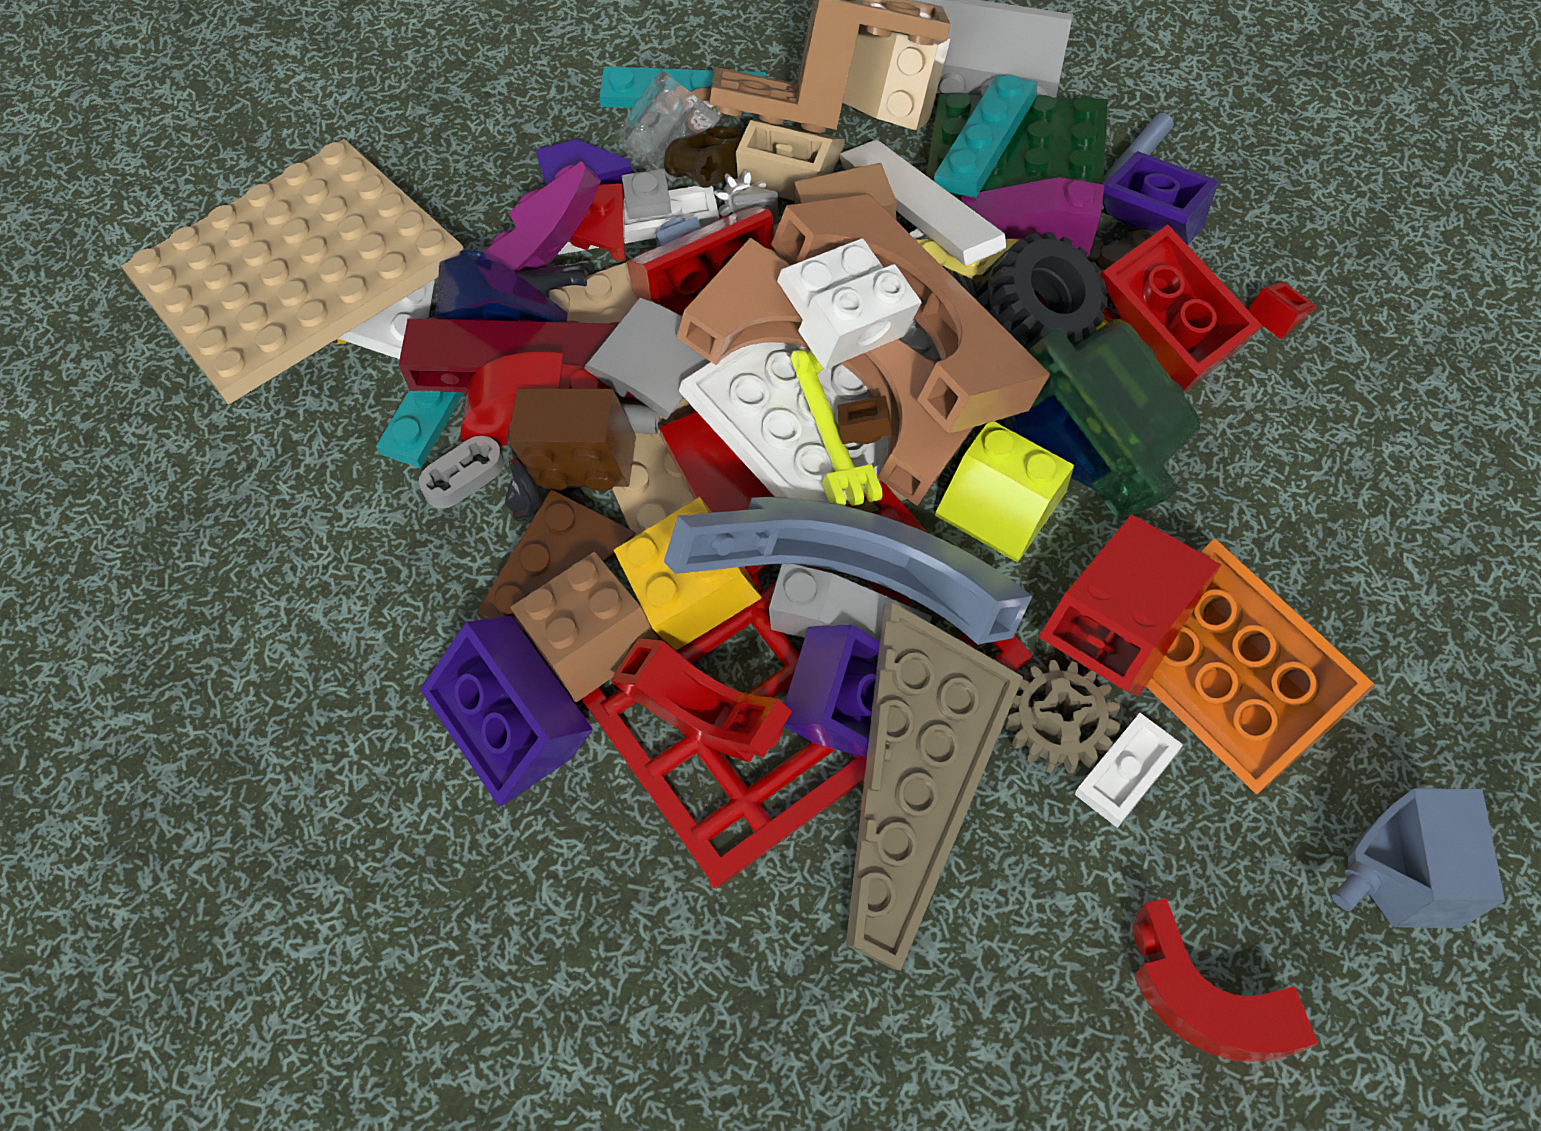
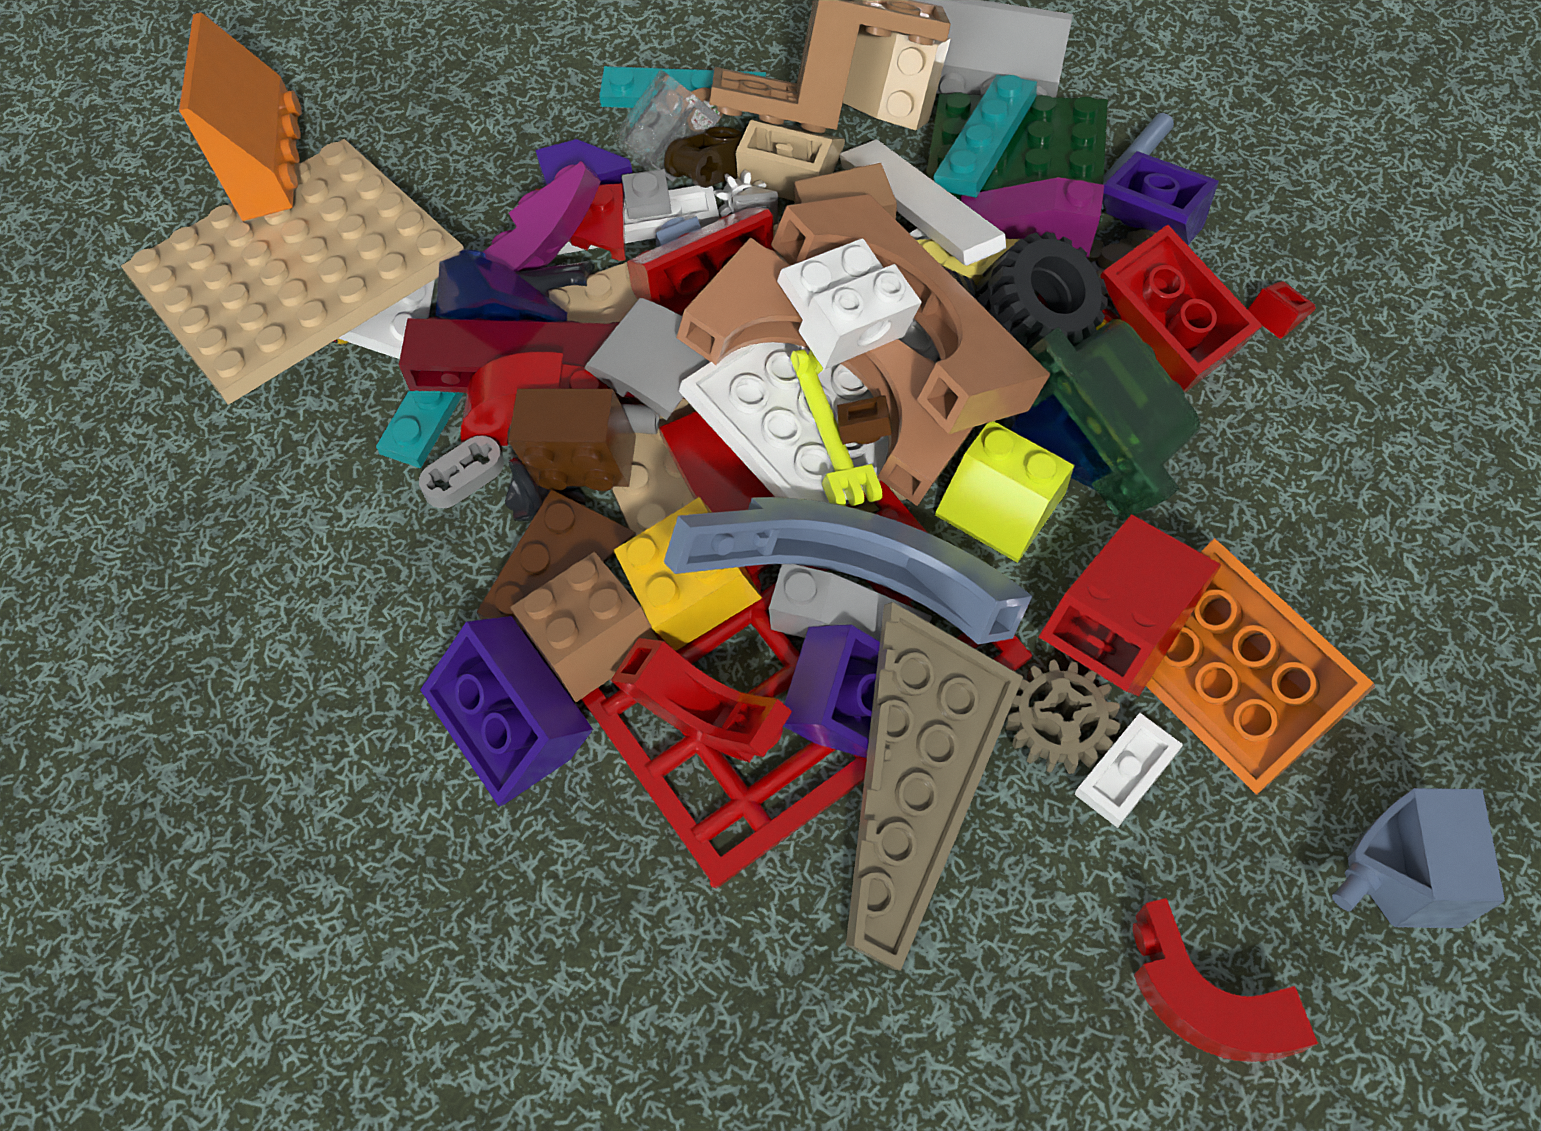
none -> orange slope [179,12,302,221]

